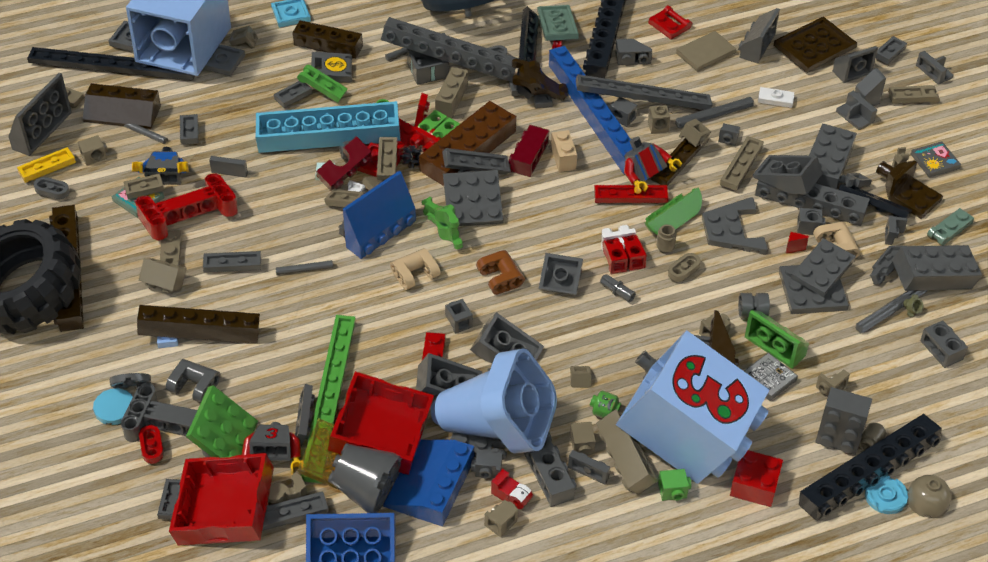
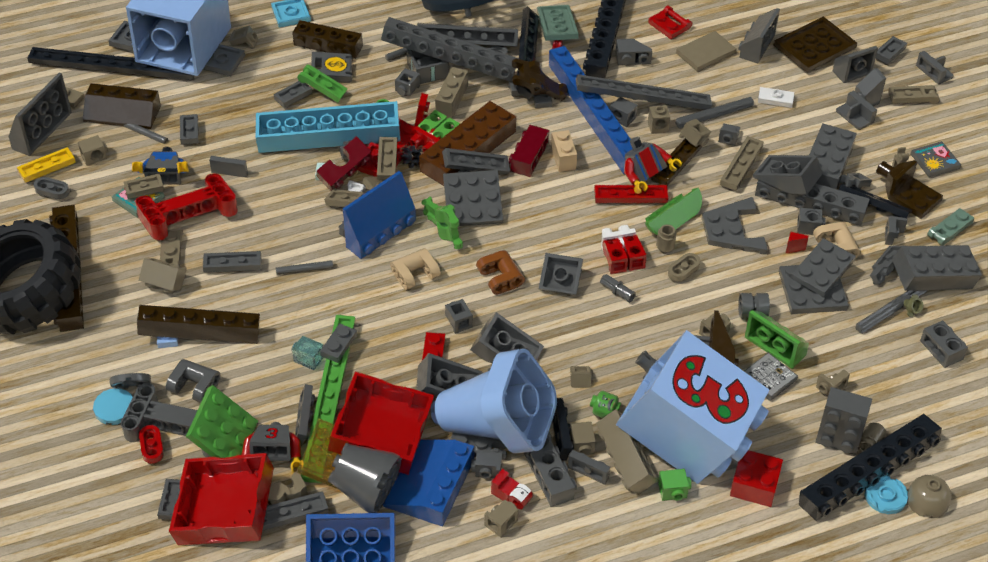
none -> clear light blue brick [291,336,324,370]
none -> dark grey plate [320,323,357,363]
none -> dark grey brick [395,68,420,96]
none -> dark grey brick [417,23,518,46]
none -> black plate [552,398,574,461]

